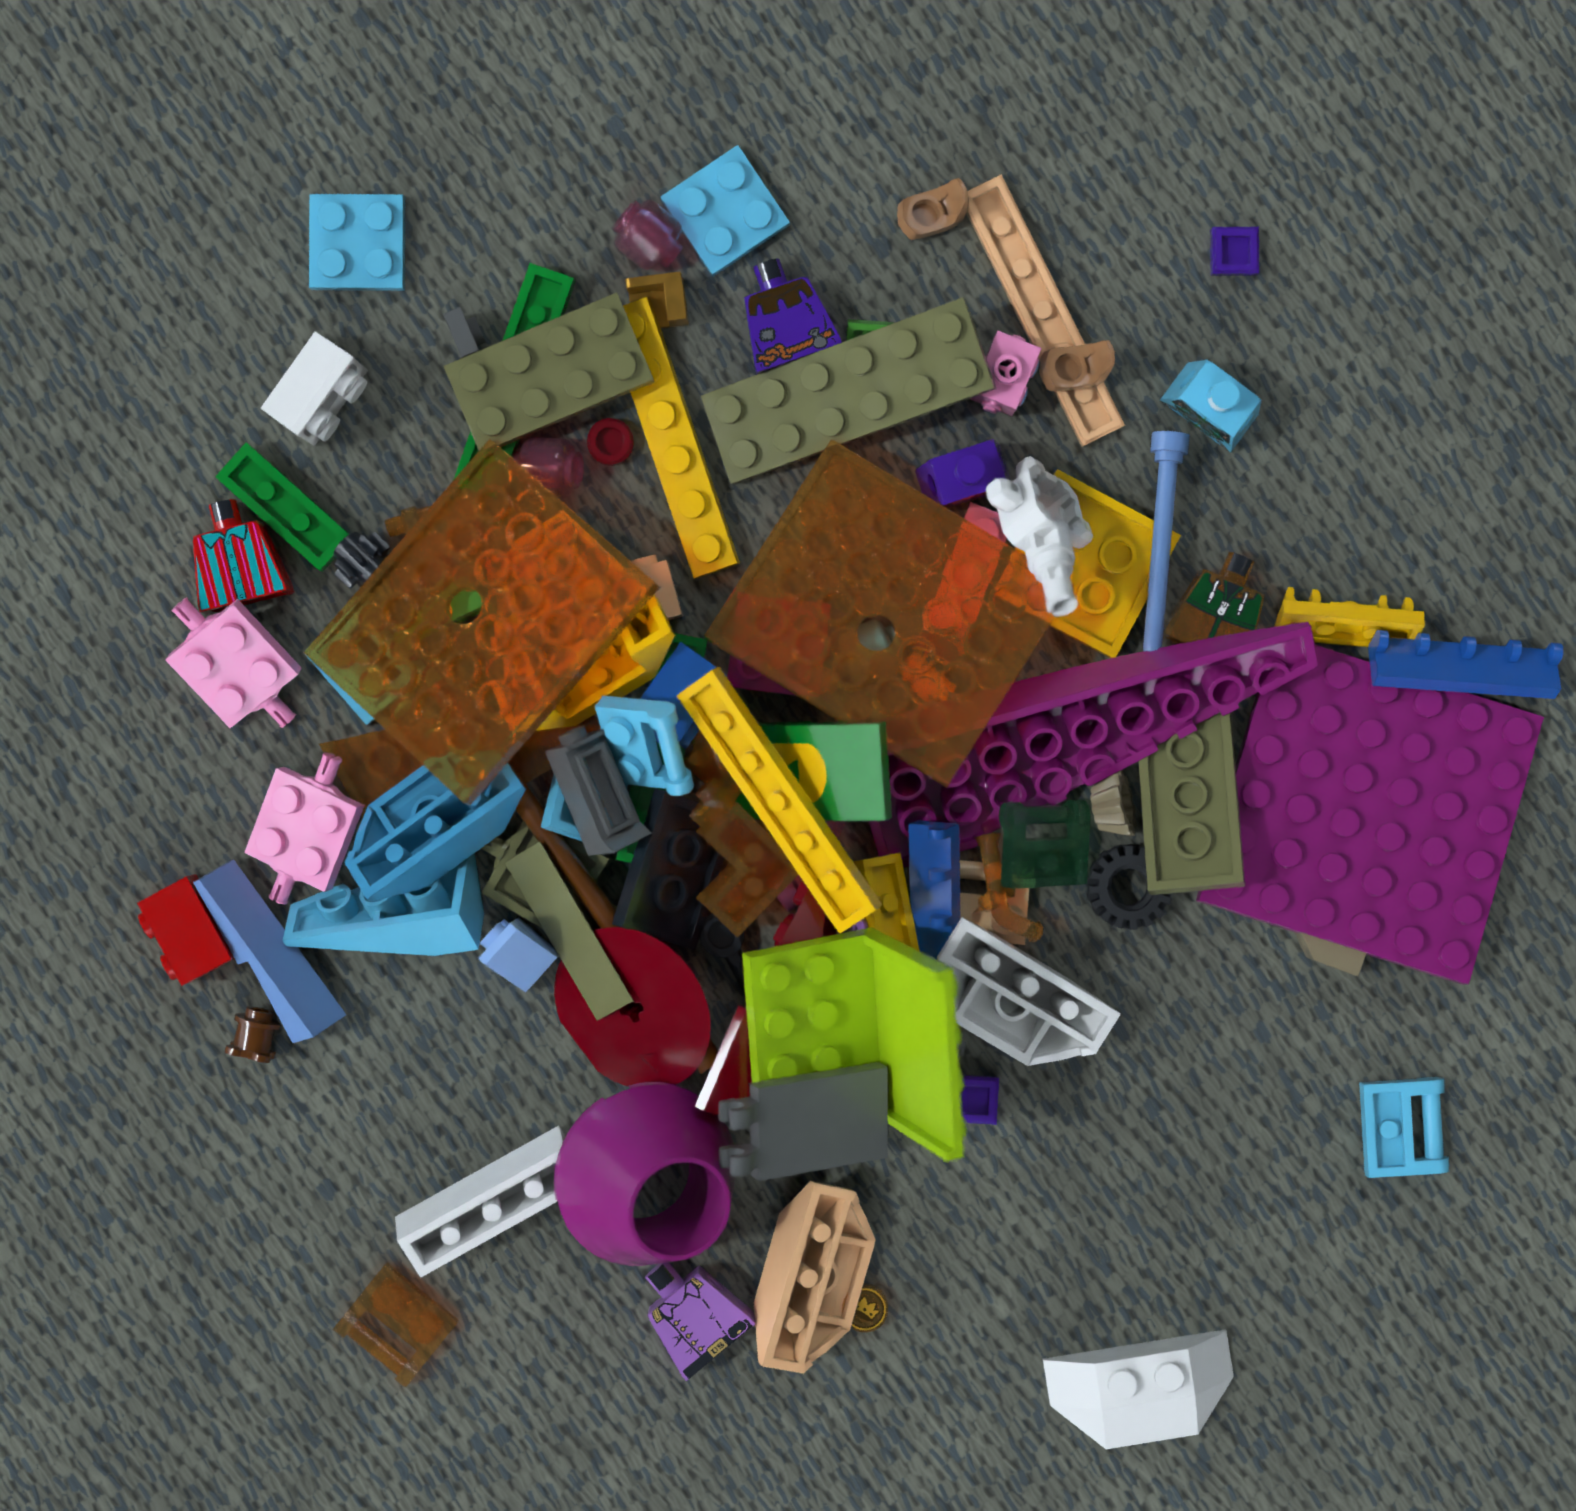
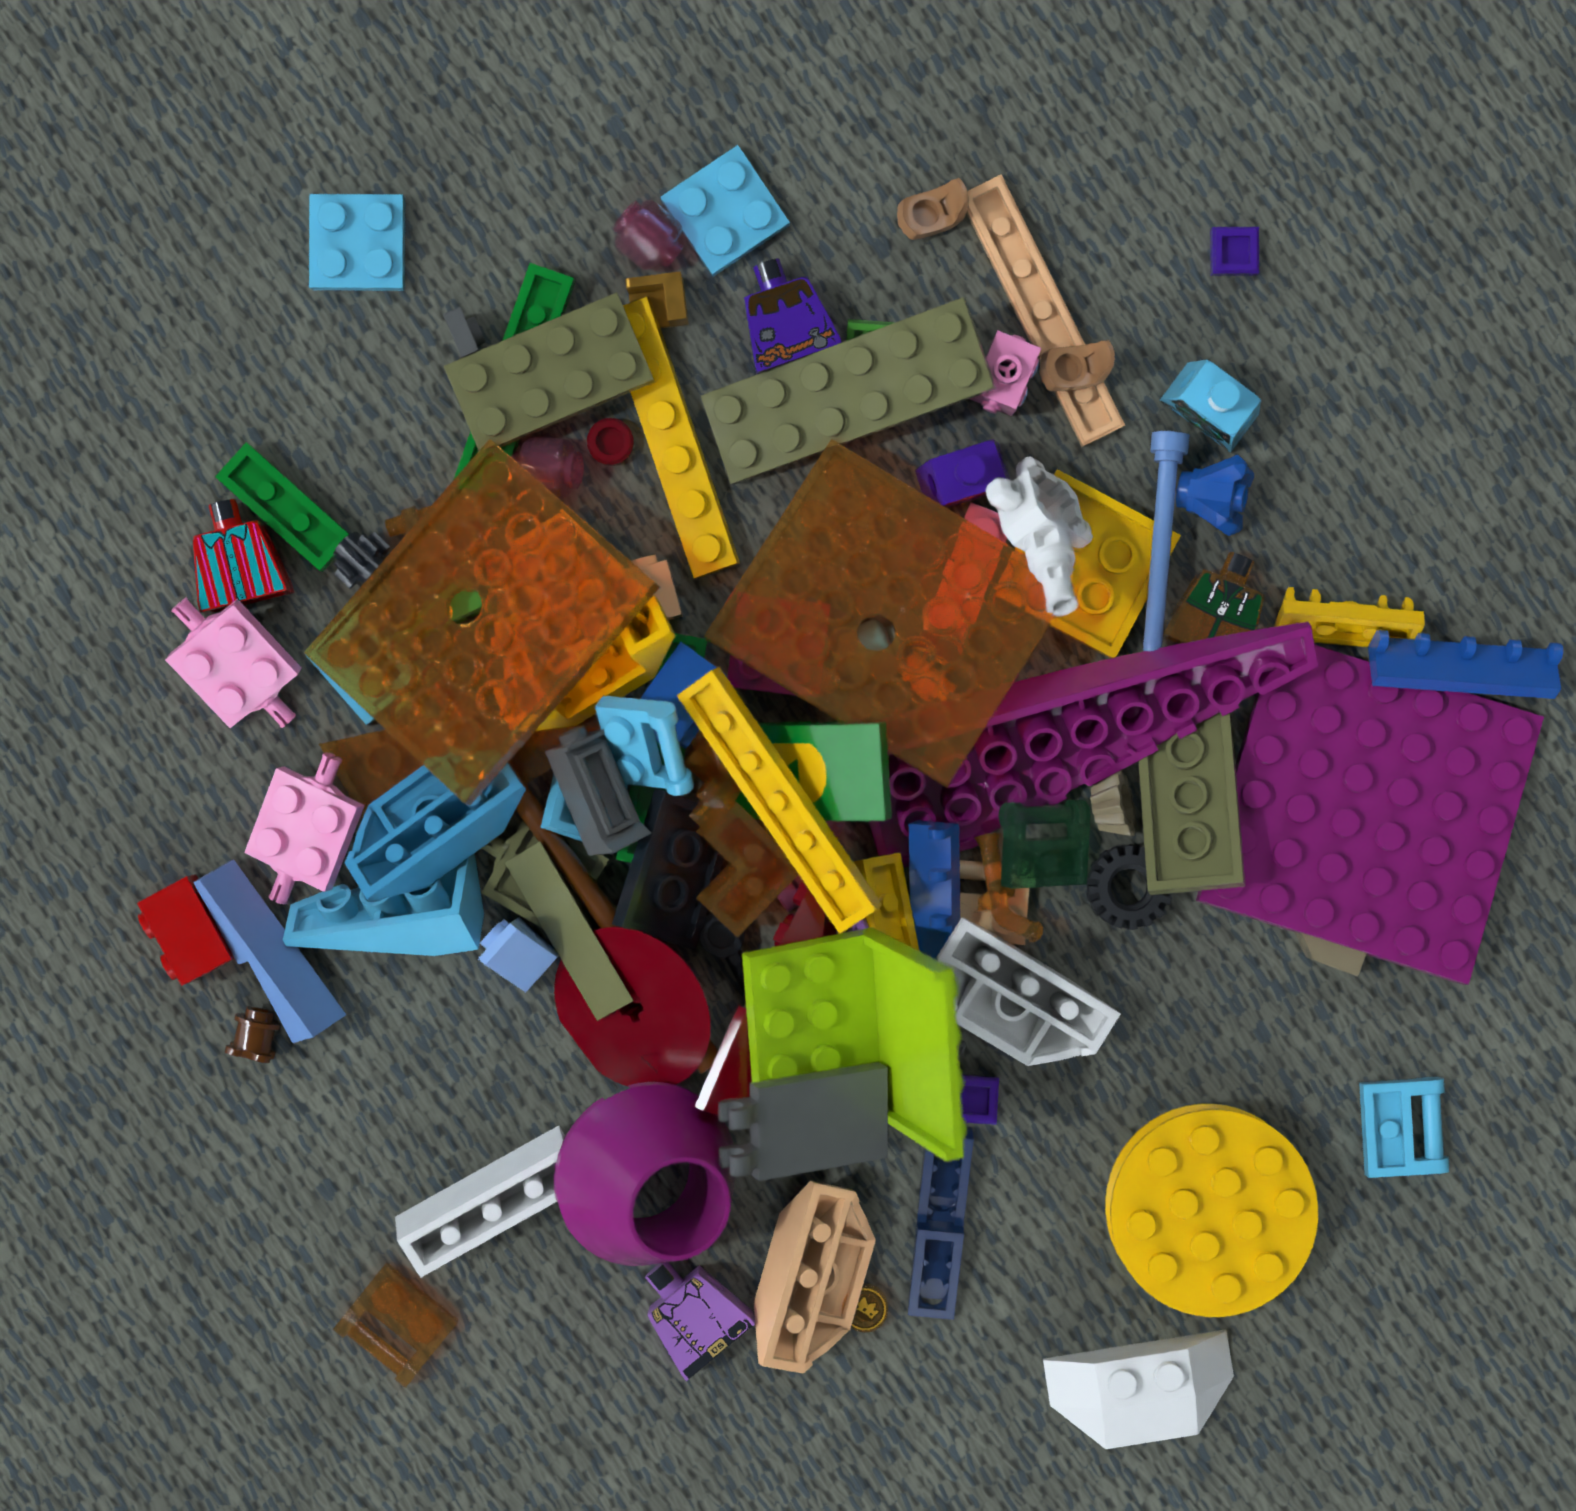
white slope [260,332,368,446] -> none
none -> dark blue slope [908,1126,974,1320]
none -> yellow wheel [1105,1103,1318,1317]
none -> blue rock [1176,455,1254,536]

